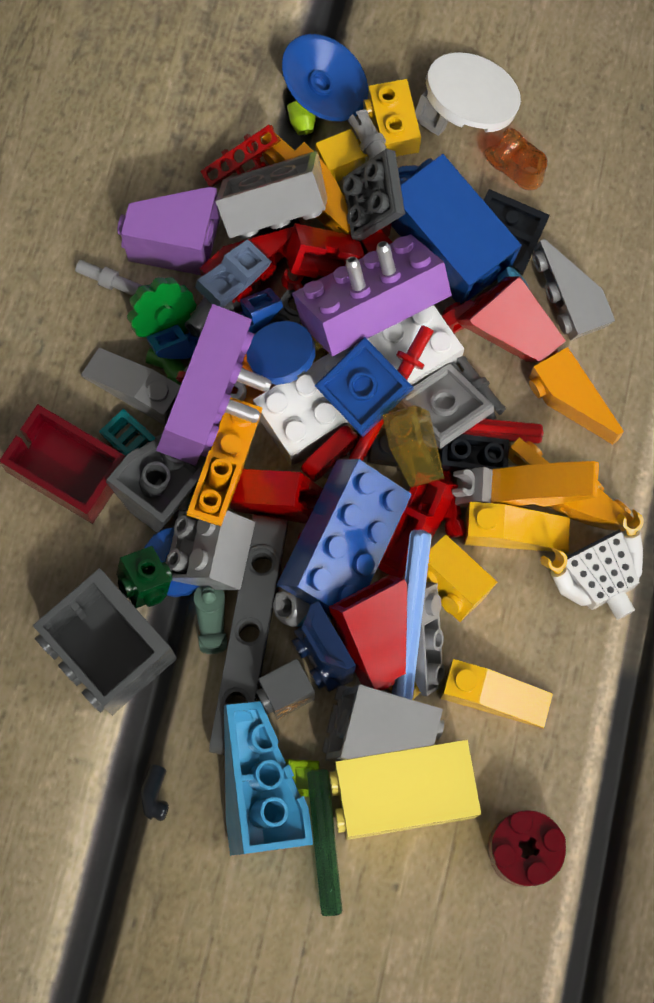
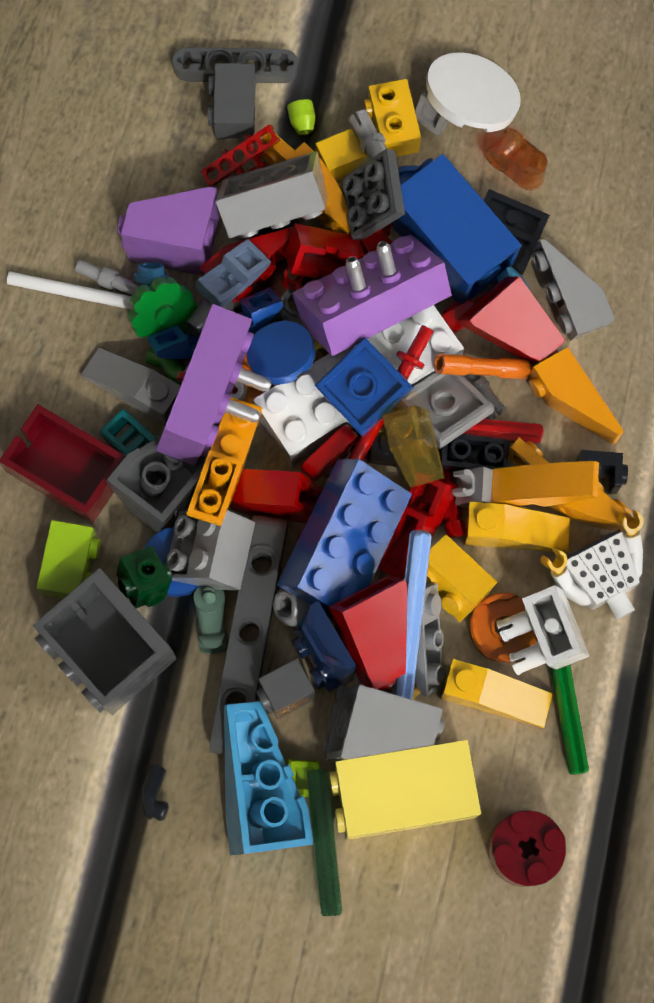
blue hat [282,34,368,121] -> none
none -> white bar [7,271,133,310]
none -> lime brick [37,520,101,599]
none -> dark azure plate [134,262,168,285]
none -> dark grey beam [172,47,298,83]
none -> dark grey brick [208,63,256,139]
none -> orange piece [434,353,531,380]
none -> orange tile [469,593,538,663]
none -> white brick [496,585,590,675]
none -> green axle [550,664,589,775]
none -> black bracket [576,450,628,494]

